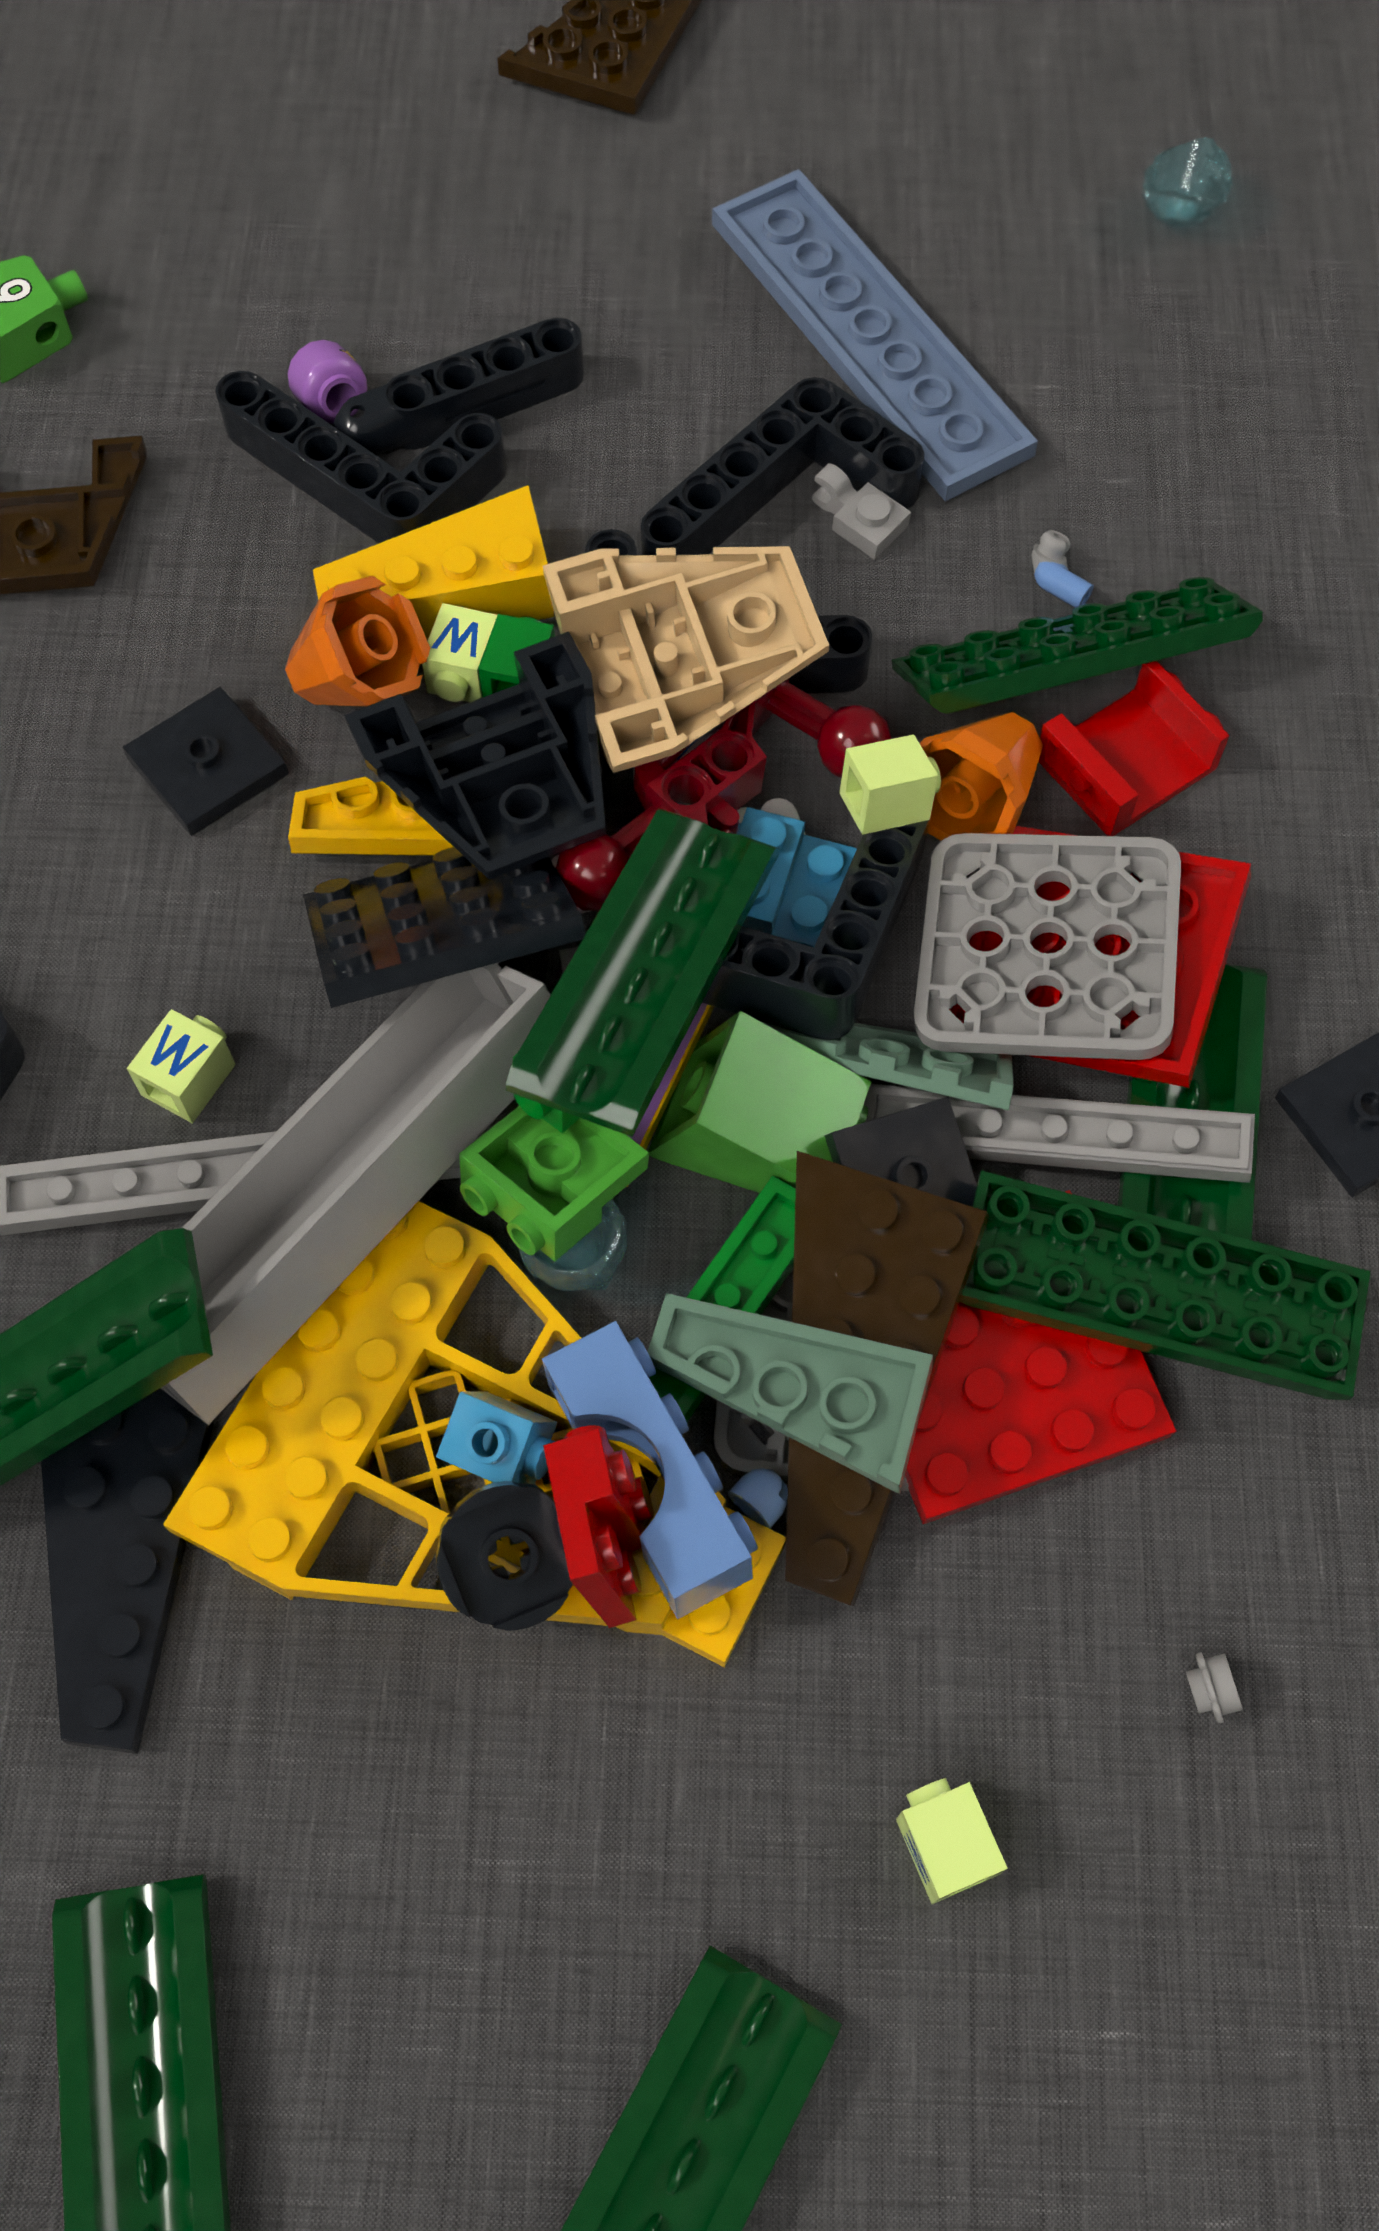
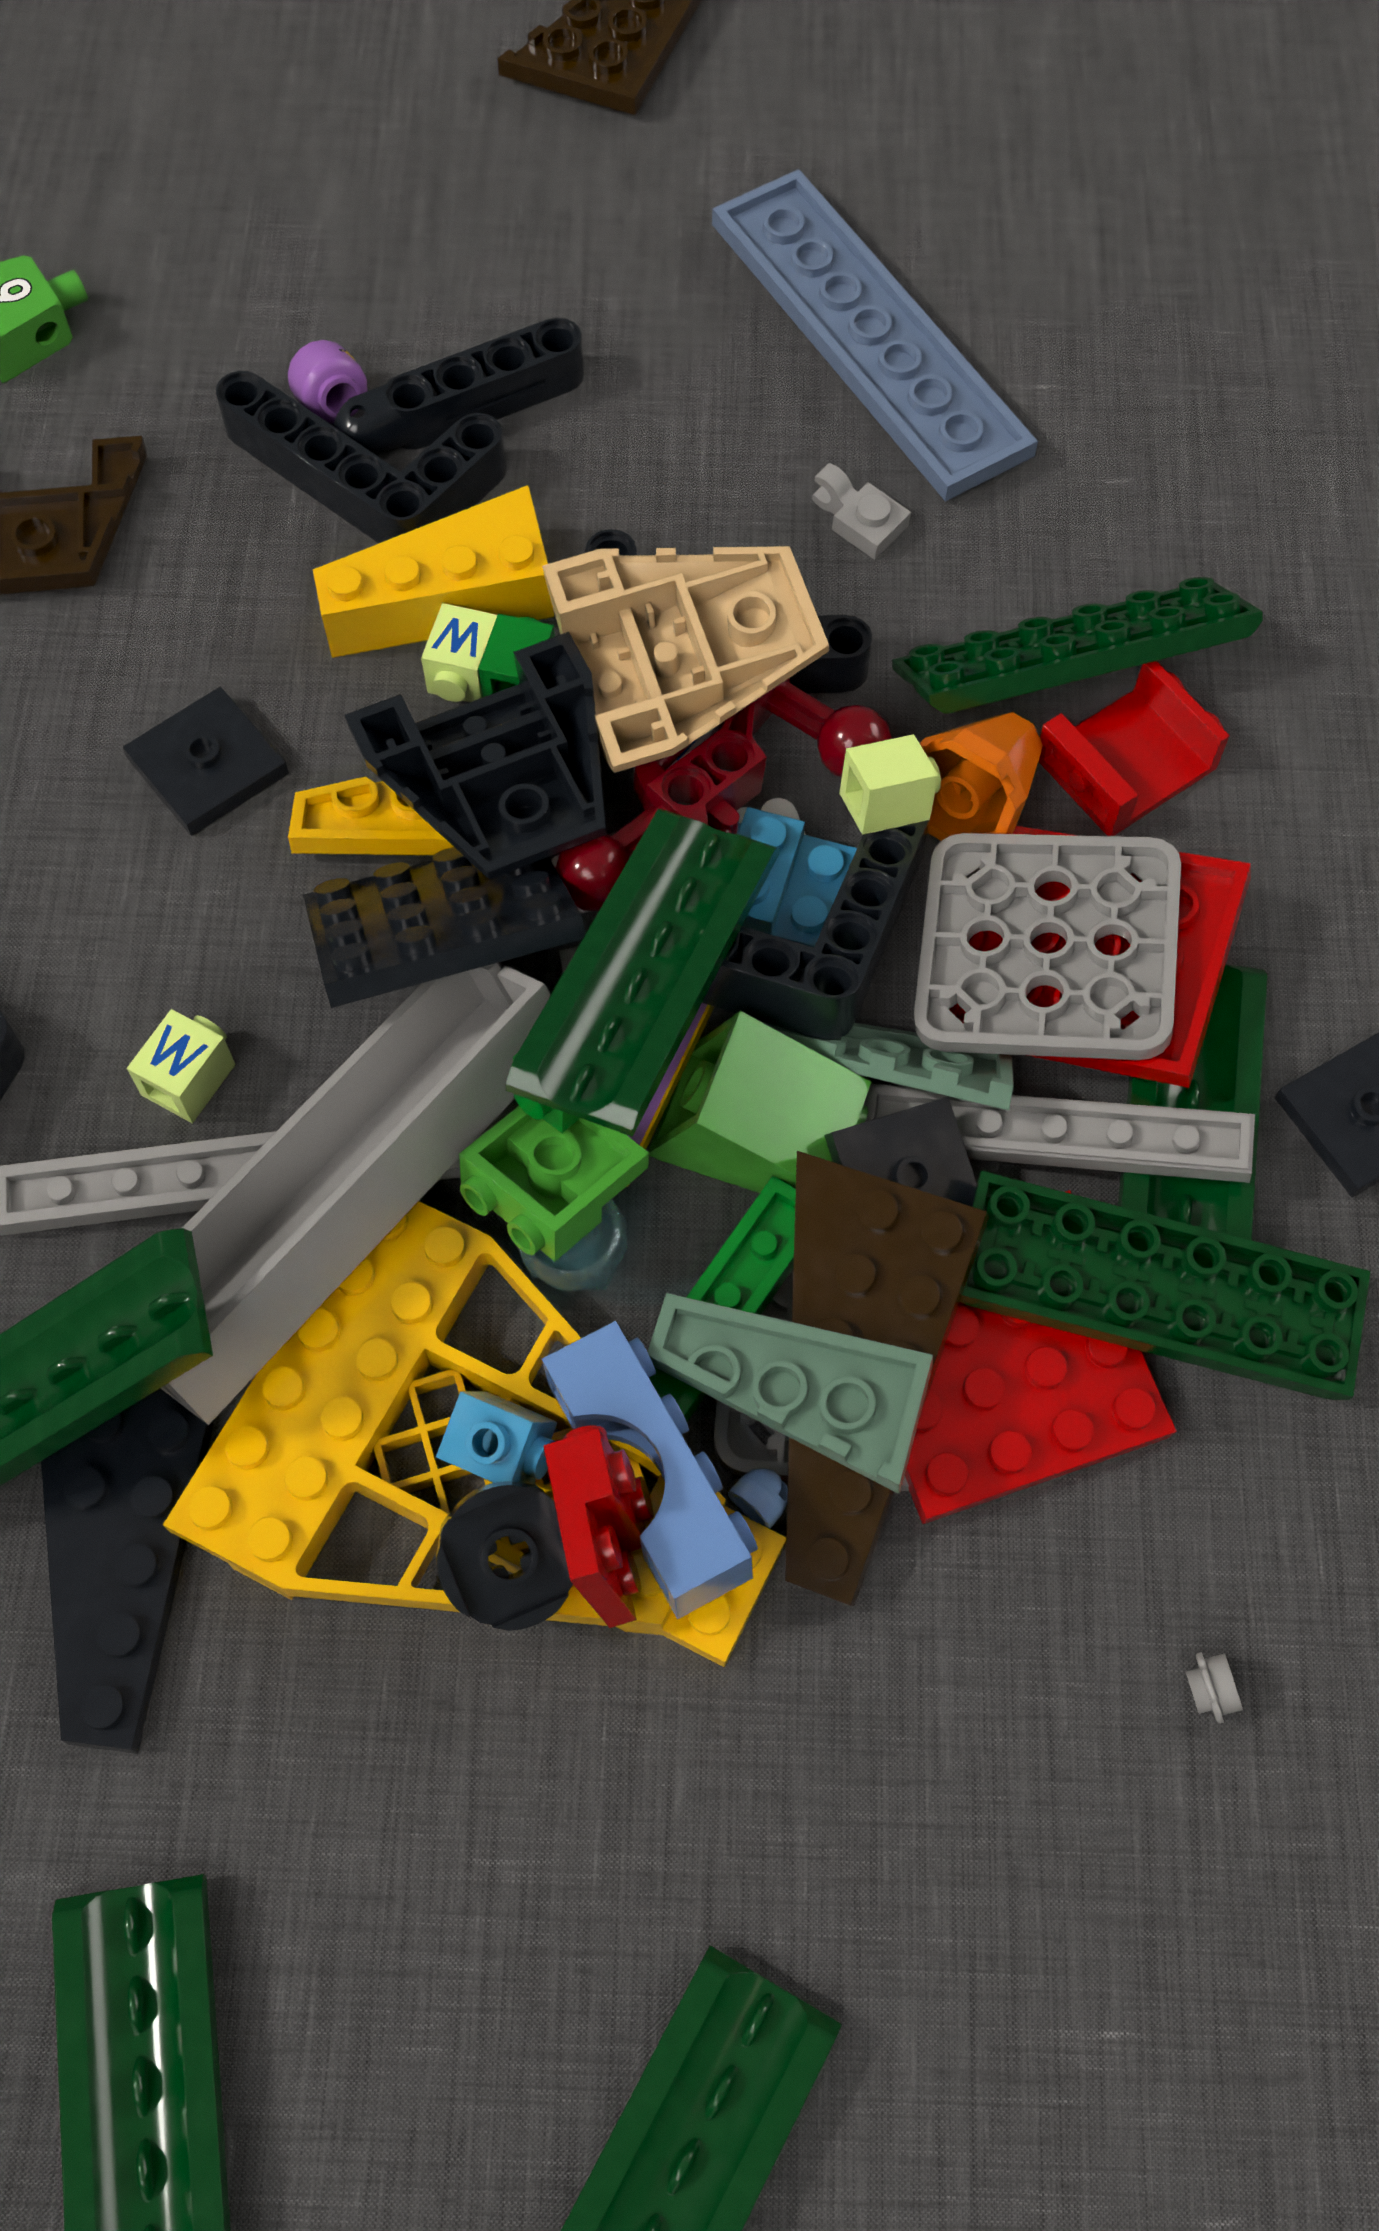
orange cone [285,576,430,707] -> none
black beam [641,377,924,555] -> none
yellowish green brick [896,1778,1008,1904] -> none
medium blue arm [1031,530,1094,608] -> none
clear light blue hair [1142,137,1233,227] -> none

